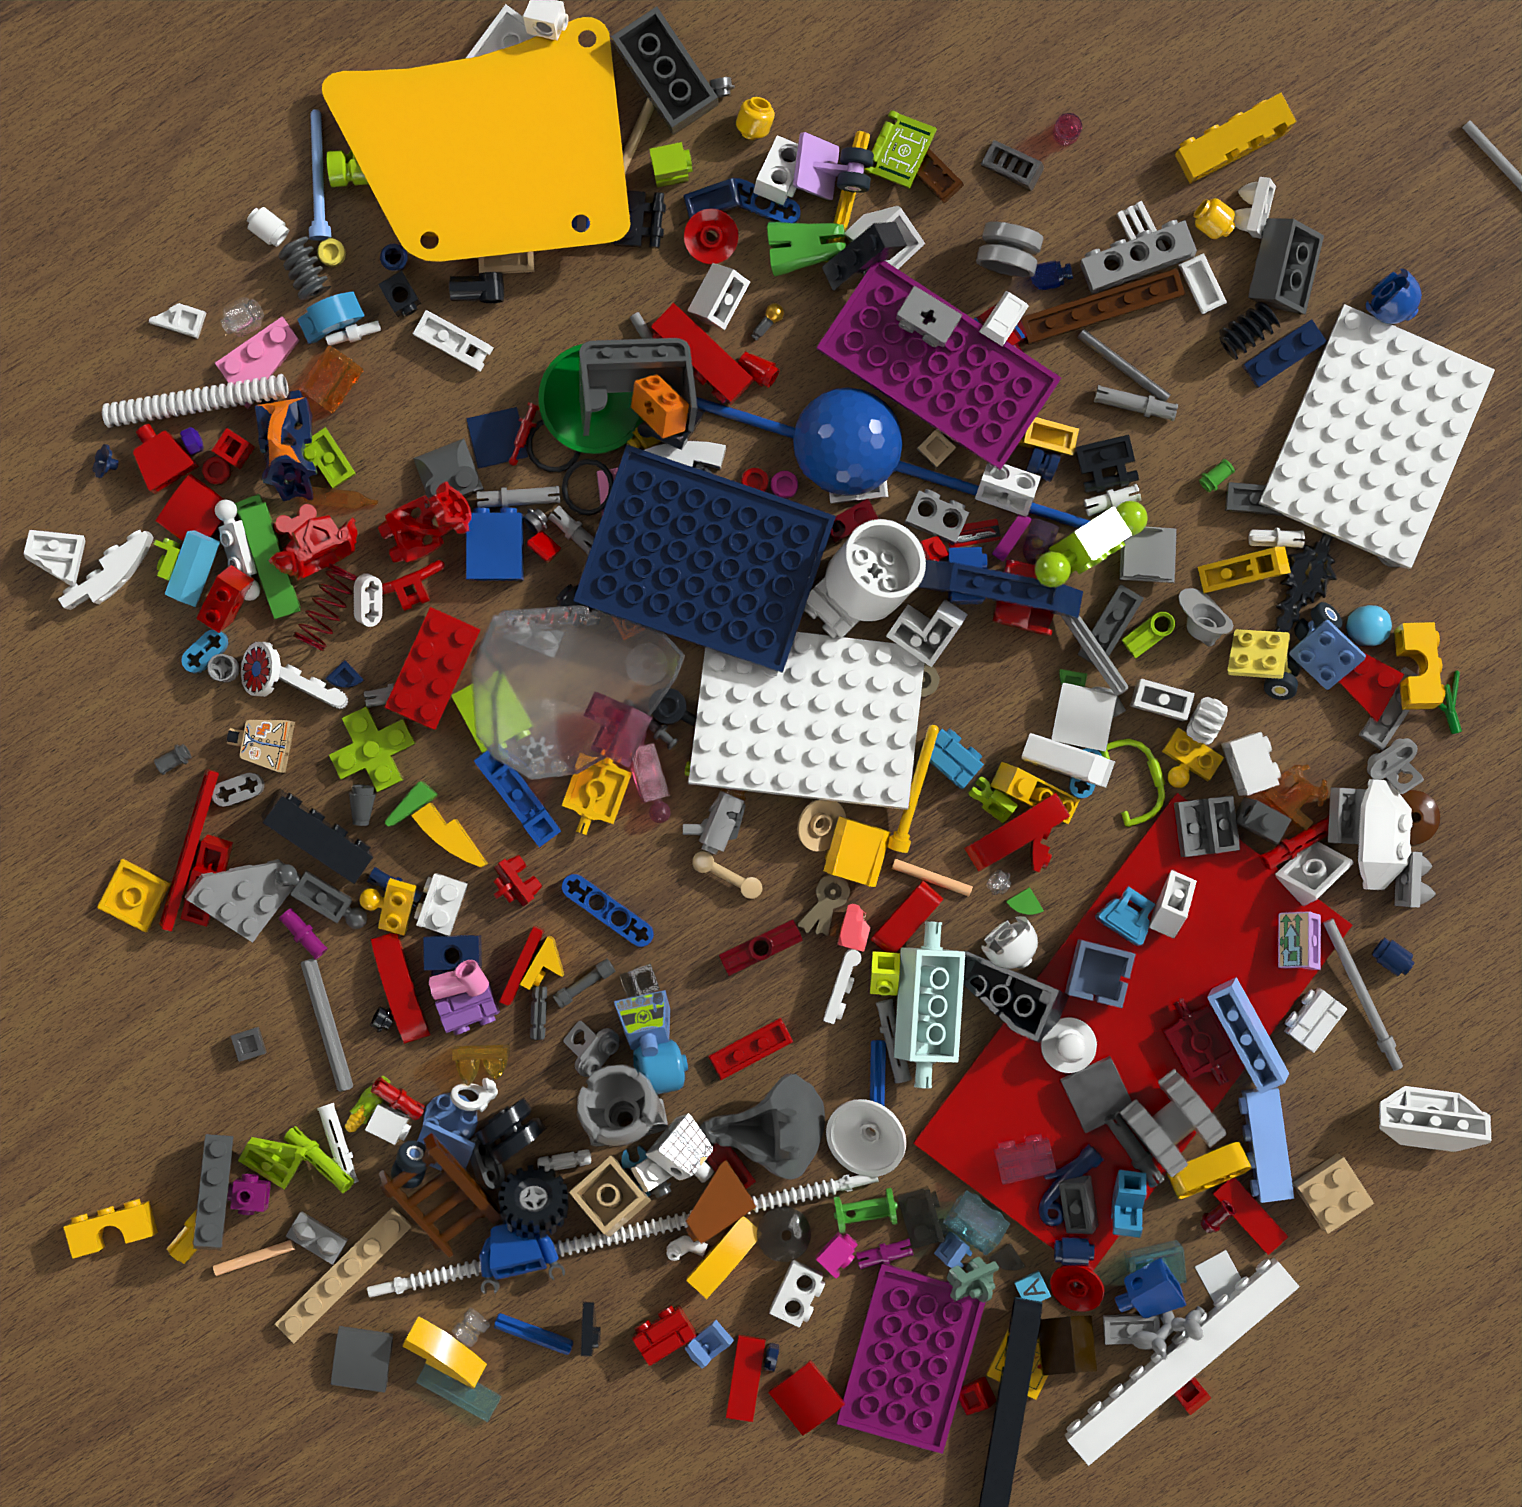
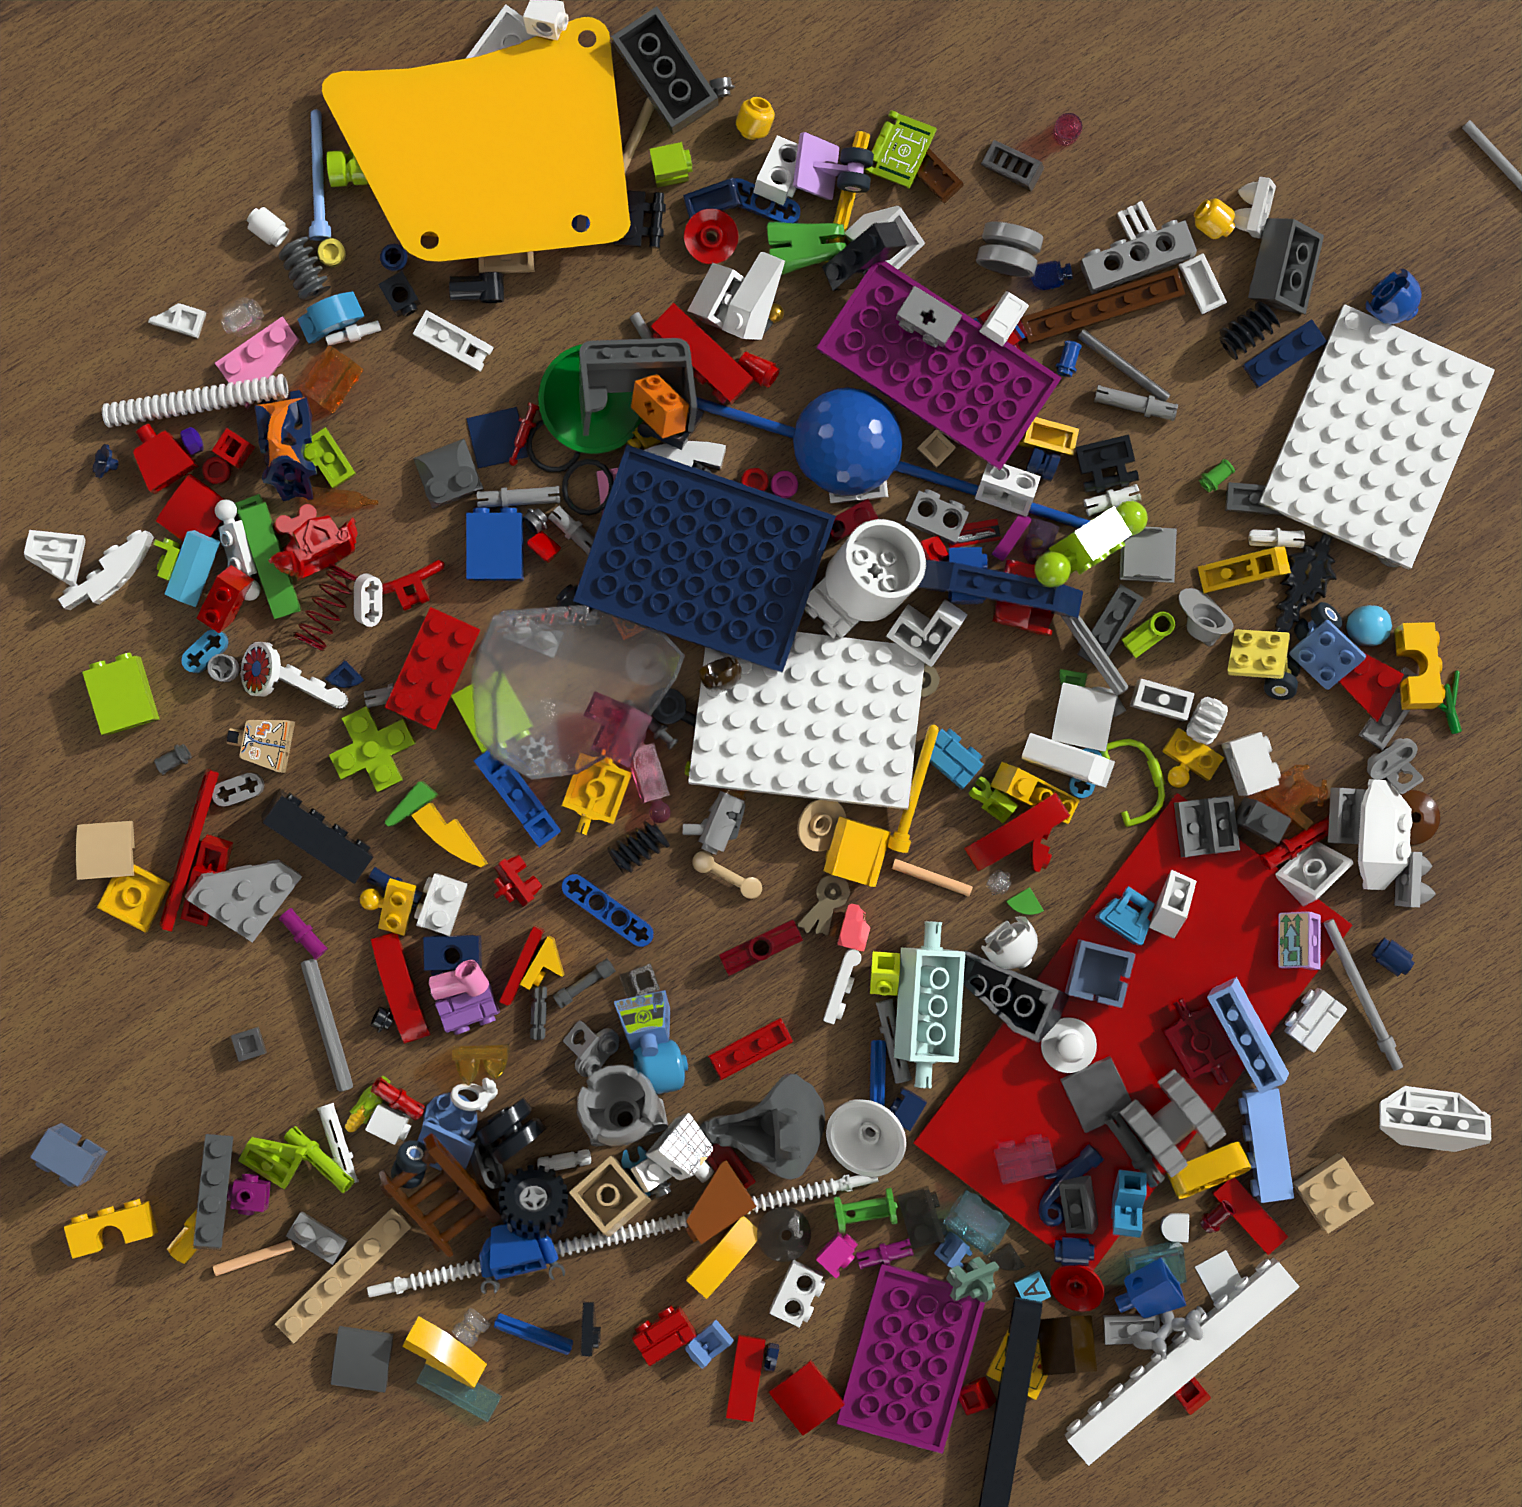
dark grey plate [275,864,368,929] -> none
dark grey cone [349,785,376,826] -> none
red hips [378,482,472,563] -> none
white arm [666,1235,708,1261] -> none
red beam [870,880,944,953] -> none
yellow wedge [1175,92,1297,184] -> none
none -> sand blue piece [30,1123,108,1187]
none -> tan slope [76,821,135,880]
none -> lime brick [82,653,160,736]
none -> black piece [607,820,670,874]
none -> dark brown hair [697,657,742,692]
none -> white slope [722,252,785,340]
none -> dark blue brick [889,1086,927,1131]
none -> blue pin [1055,341,1082,378]
none -> white tile [1160,1213,1189,1242]

